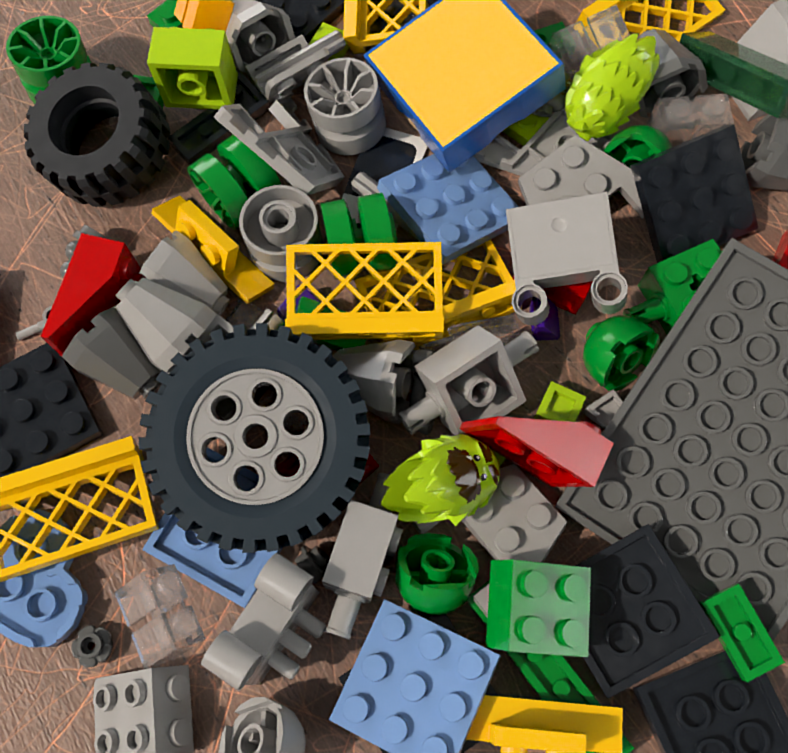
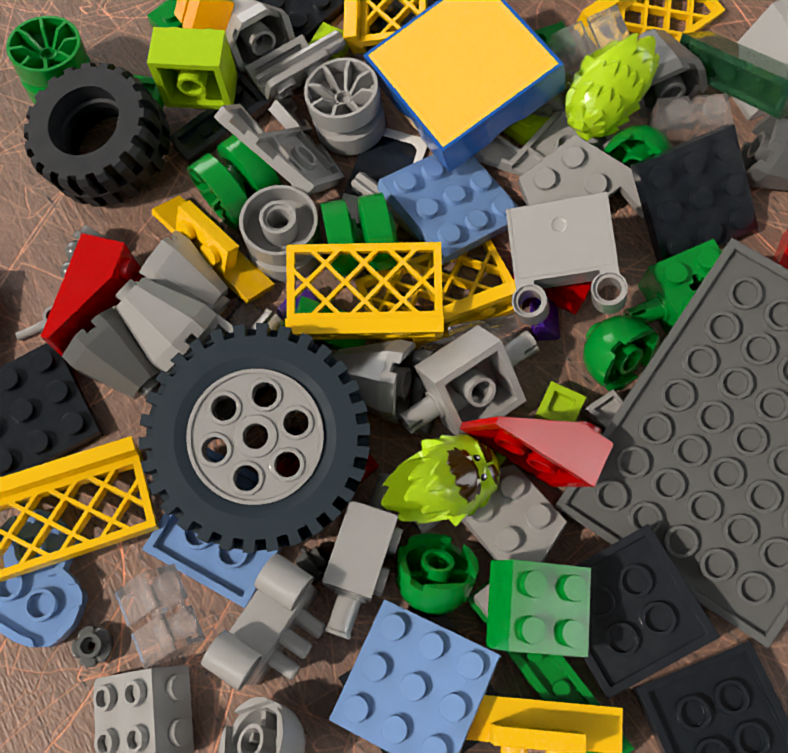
green plate [698,584,785,682] -> none

